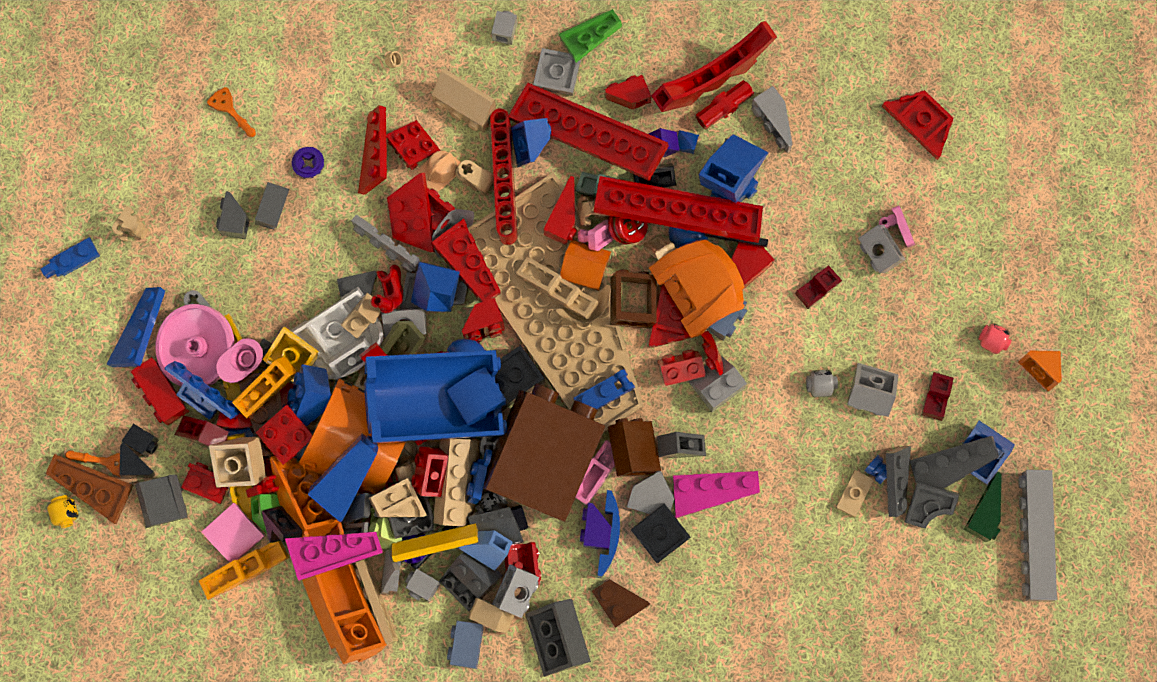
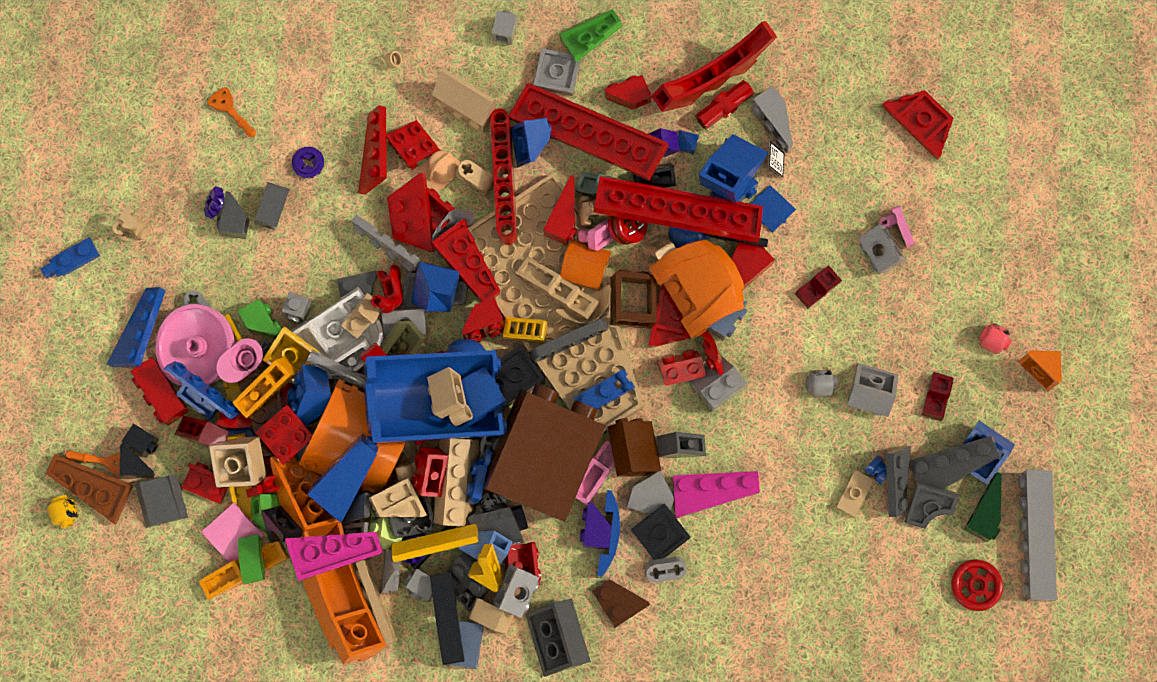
none -> dark purple gear [204,186,224,219]
none -> bright green slope [238,299,282,339]
none -> bright green slope [238,534,265,584]
none -> light grey brick [282,292,312,323]
none -> light grey pin [306,350,366,390]
none -> tan hinge [427,367,473,426]
none -> black slope [430,572,465,665]
none -> yellow slope [468,544,504,592]
none -> yellow slope [503,317,548,344]
none -> dark grey beam [530,318,609,362]
none -> light grey beam [645,557,687,582]
none -> blue piece [751,185,796,233]
none -> sticker [768,141,785,178]
none -> red plate [951,559,1003,611]

